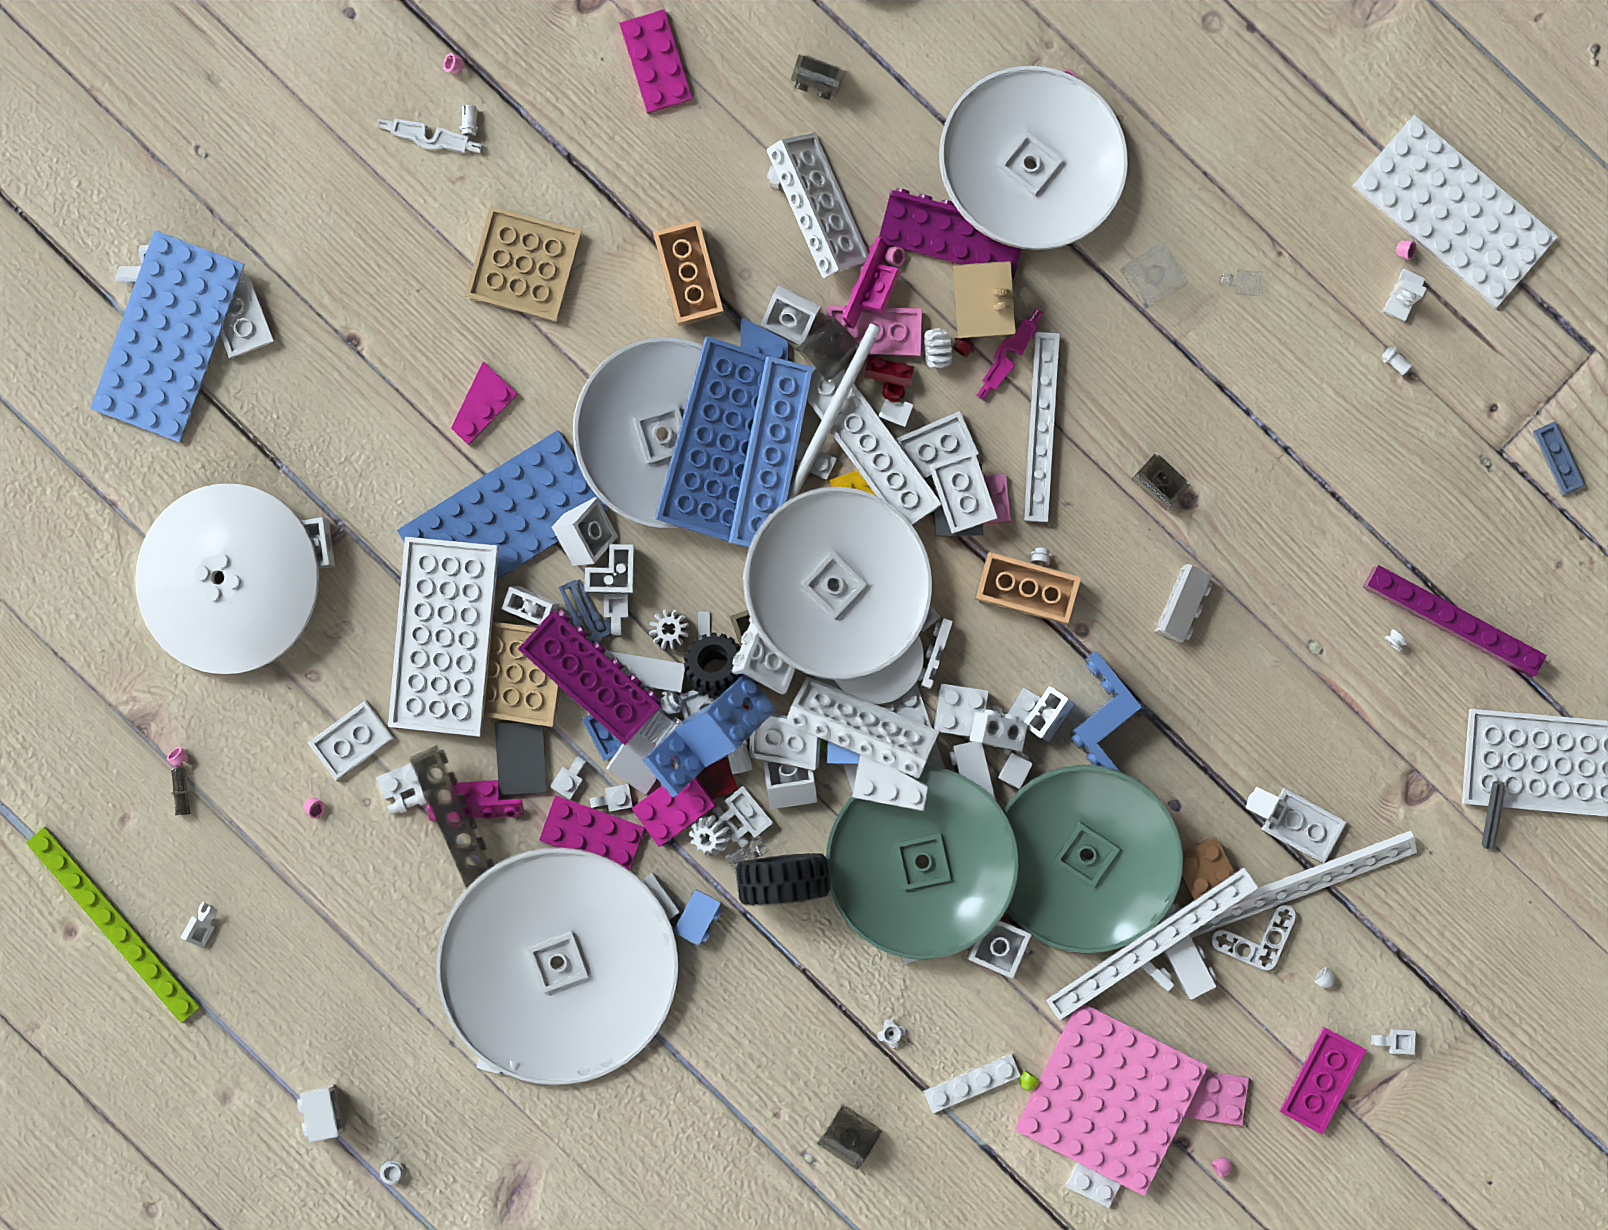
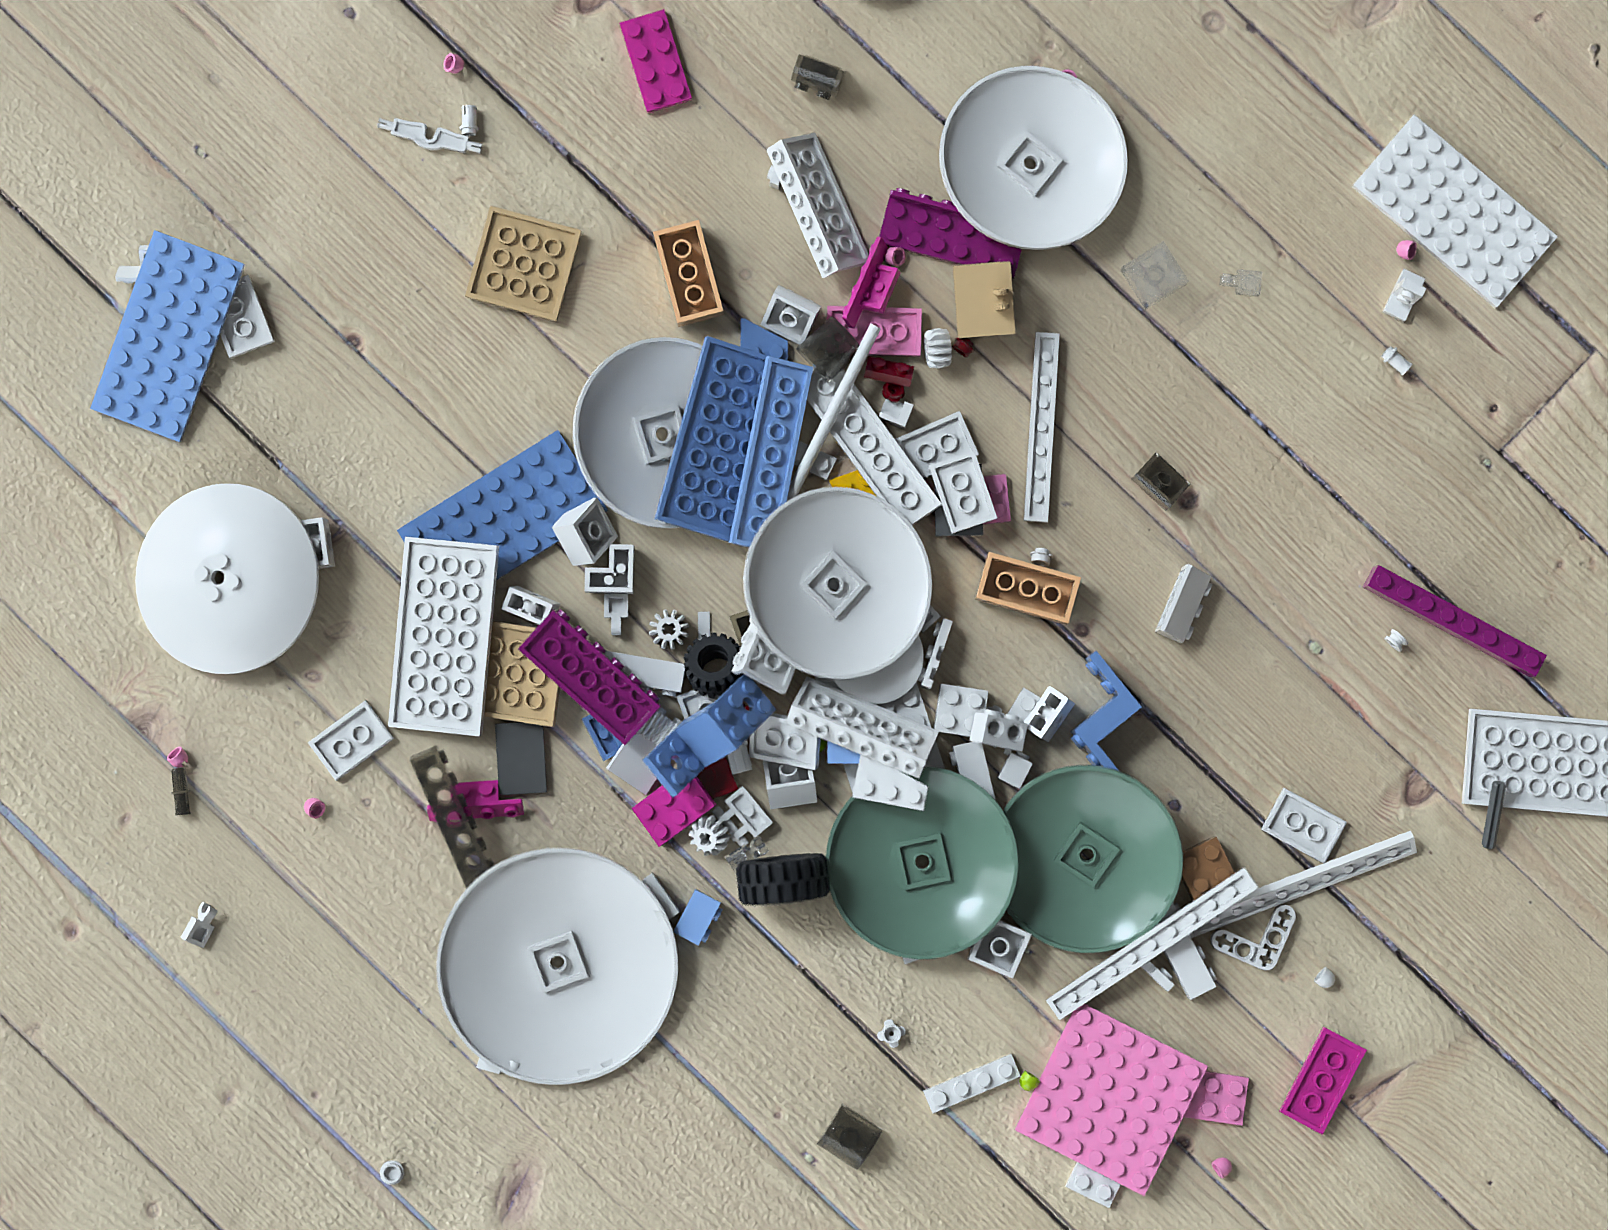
lime plate [26,827,200,1023] -> none
white brick [297,1084,344,1142] -> none
white plate [376,759,435,815] -> none
dark pink wing [451,362,518,445] -> none
dark pink plate [539,795,645,871] -> none
white plate [550,756,586,799] -> none
sand blue piece [559,579,611,644] -> none
white plate [590,784,633,812] -> none
white plate [660,692,682,715] -> none
dark pink piece [976,308,1044,401] -> none
white brick [1245,787,1289,825] -> none
white plate [1371,1029,1416,1055] -> none
sand blue tile [1532,421,1585,496] -> none

